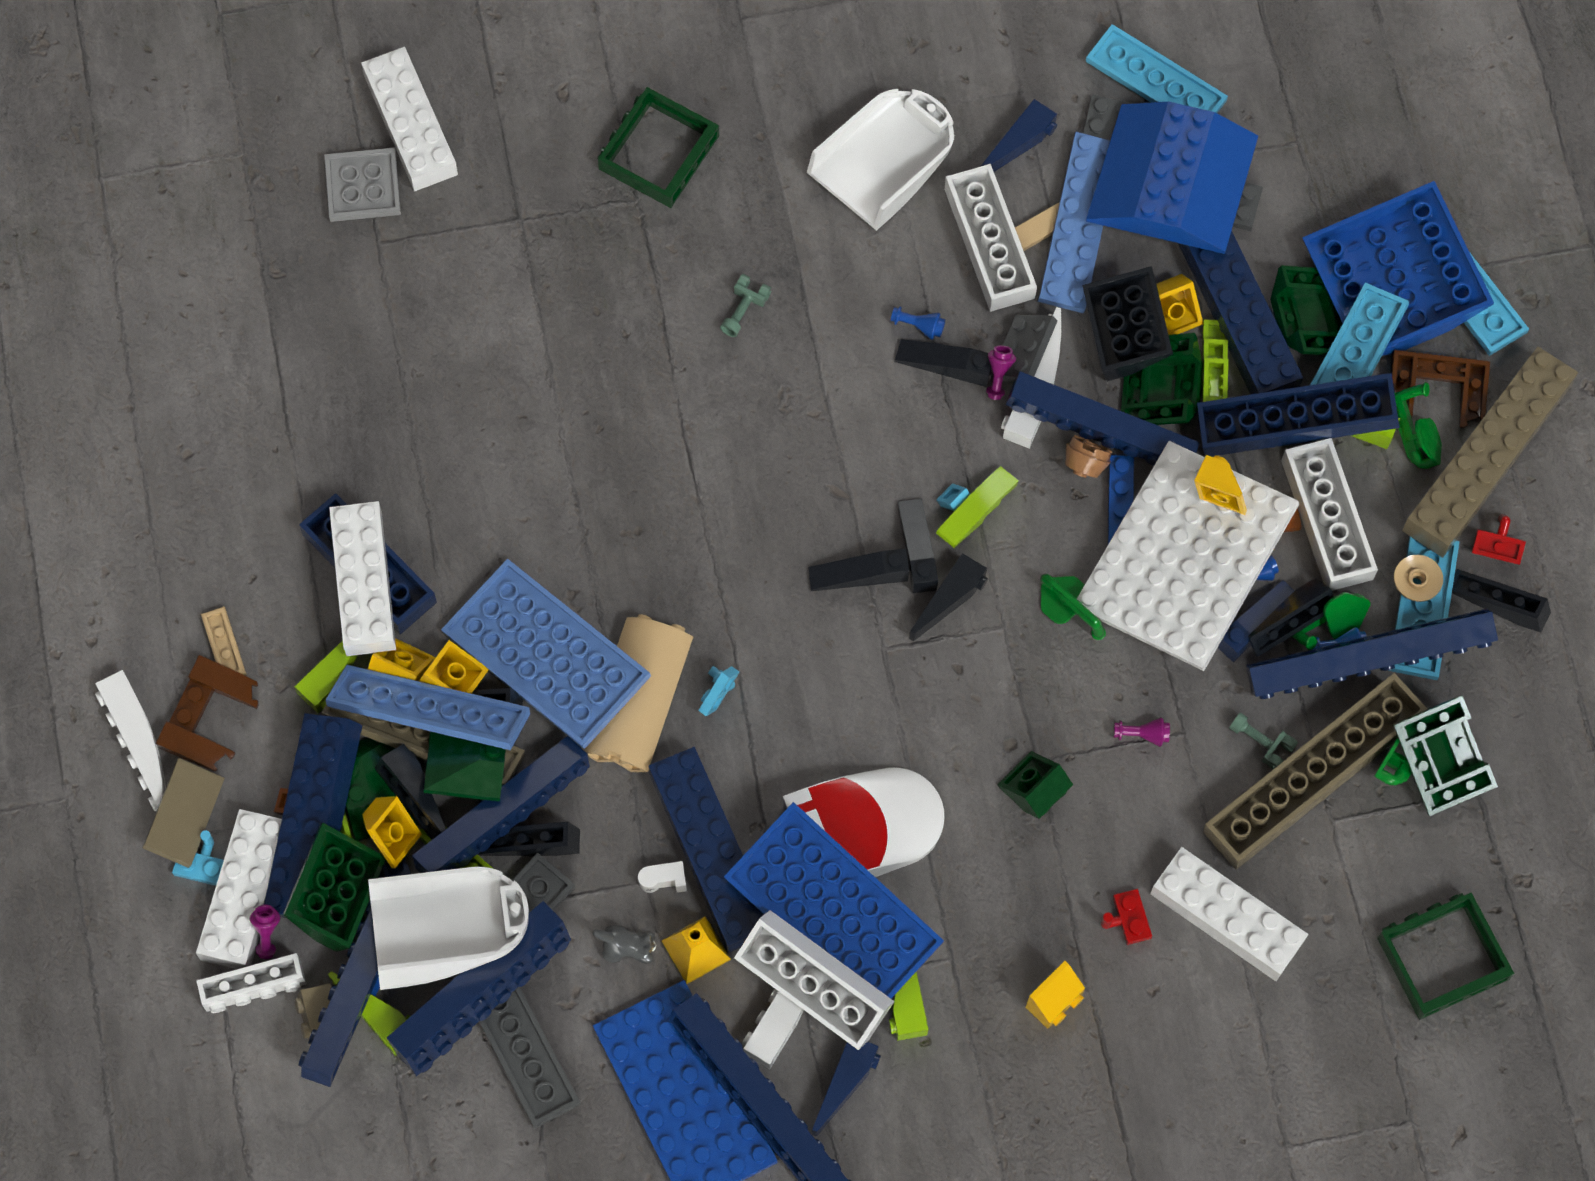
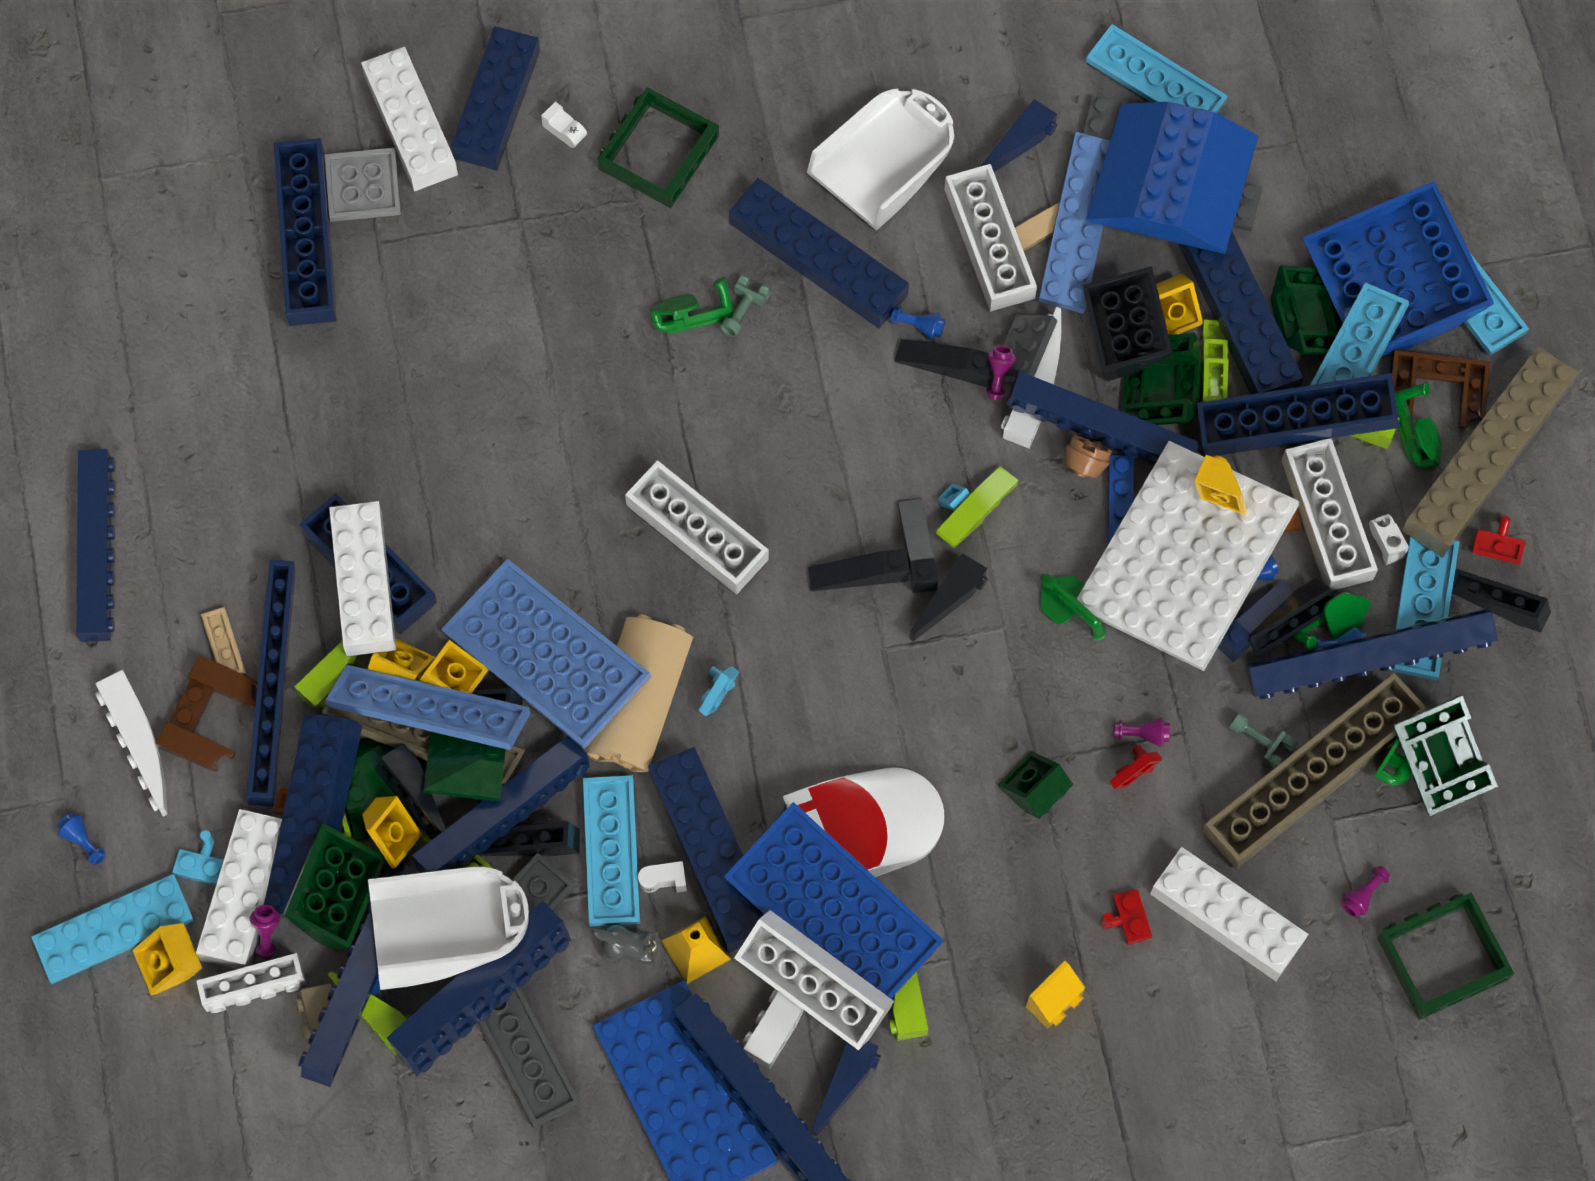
dark tan tile [142,758,225,868] -> none
tan dish [1394,555,1443,602] -> none
none -> medium azure plate [32,874,194,984]
none -> blue piece [57,813,106,865]
none -> dark blue brick [76,449,116,642]
none -> yellow slope [132,923,202,995]
none -> dark blue brick [247,560,296,807]
none -> dark blue brick [274,138,337,326]
none -> dark blue brick [451,26,540,171]
none -> white leg [541,101,587,148]
none -> medium azure plate [583,775,640,927]
none -> white brick [625,460,769,595]
none -> green piece [649,277,733,334]
none -> dark blue brick [729,178,909,329]
none -> red plate [1110,745,1162,789]
none -> magenta piece [1341,866,1390,918]
none -> white leg [1369,514,1409,565]

